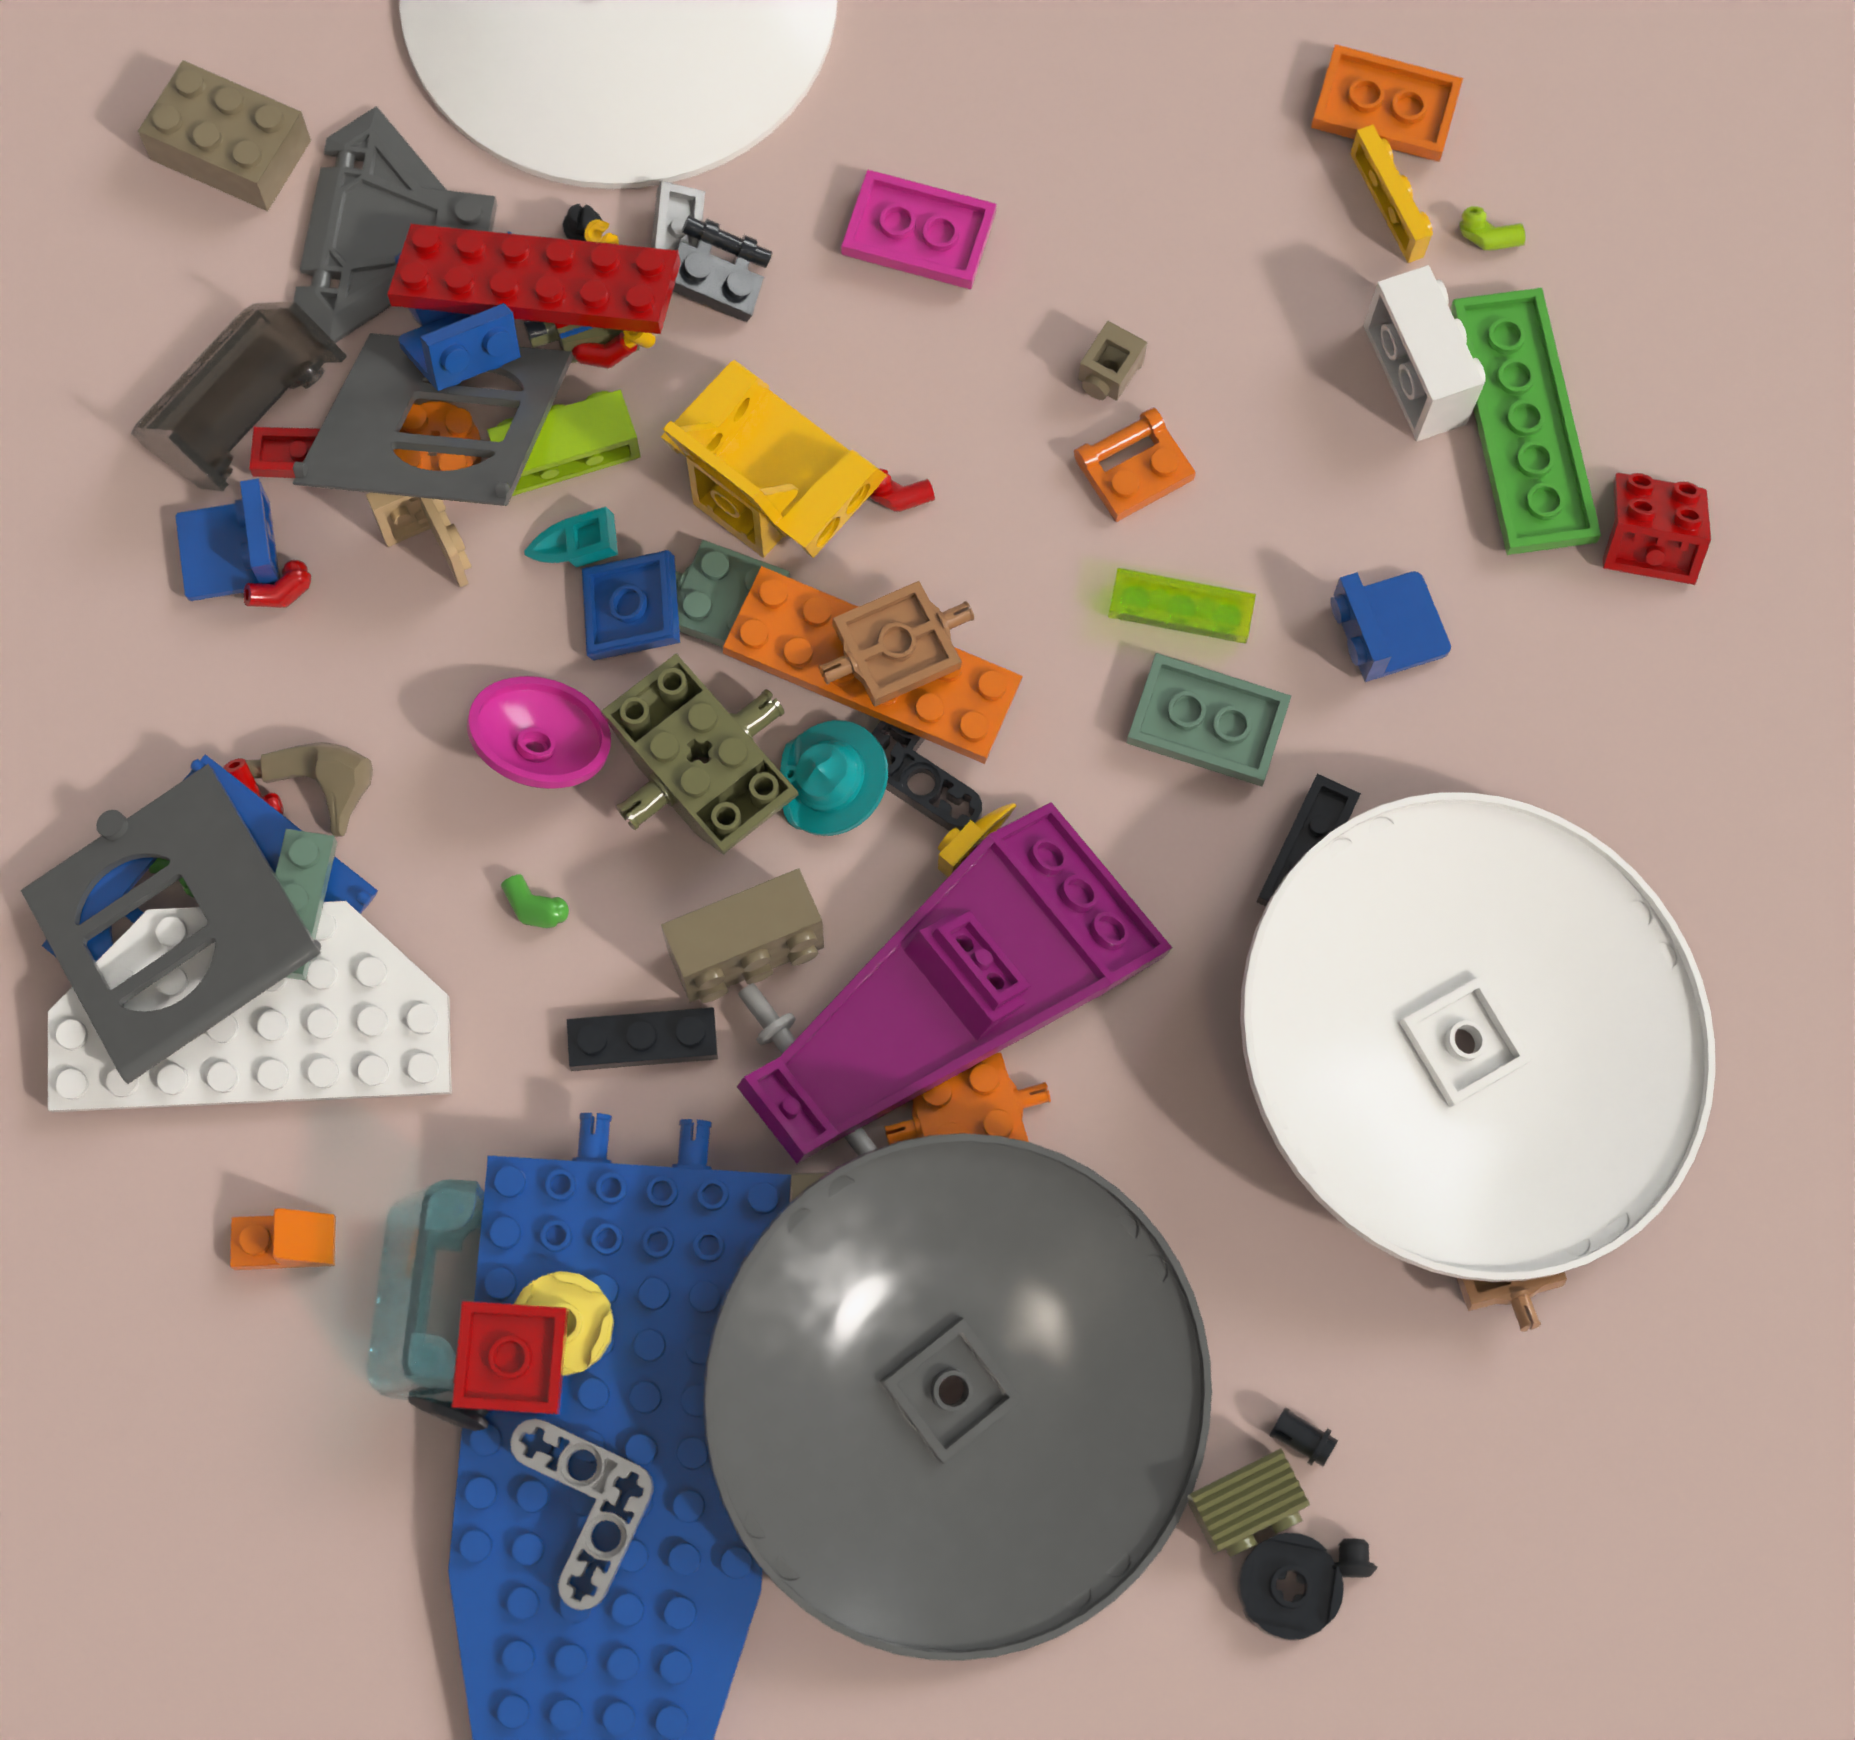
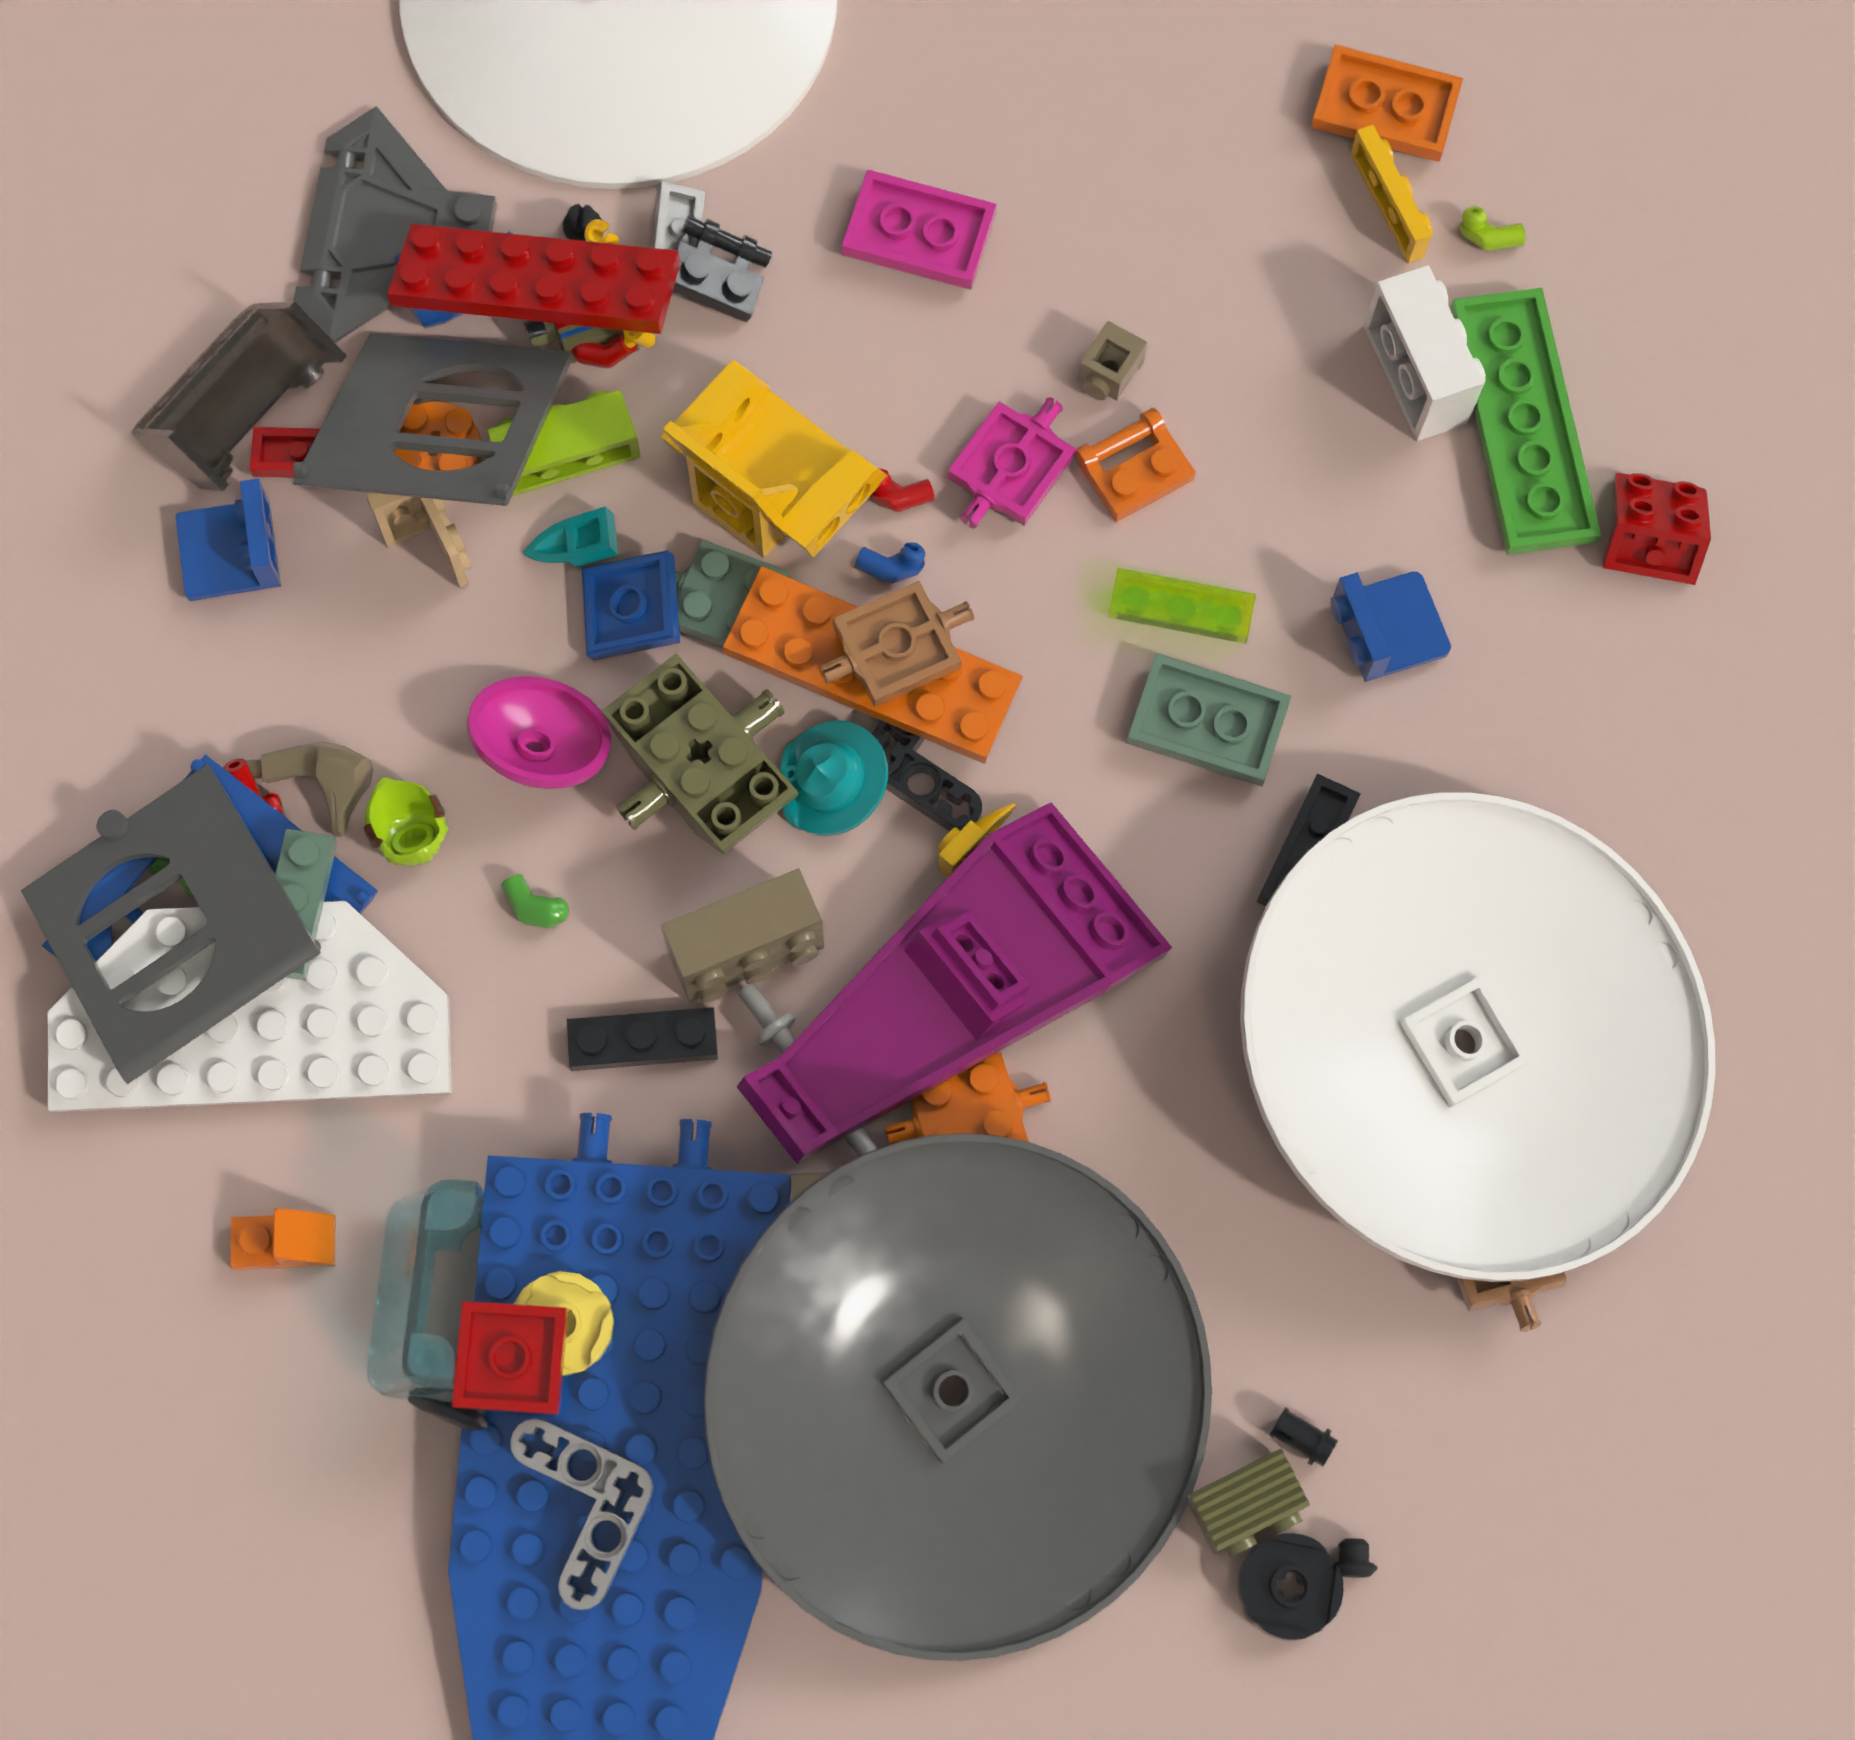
dark tan brick [138,60,311,211] -> none
red arm [244,560,311,608] -> none
blue bracket [399,303,521,391] -> none
none -> lime hair [363,776,449,867]
none -> blue arm [854,542,926,584]
none -> dark pink plate [947,397,1076,529]

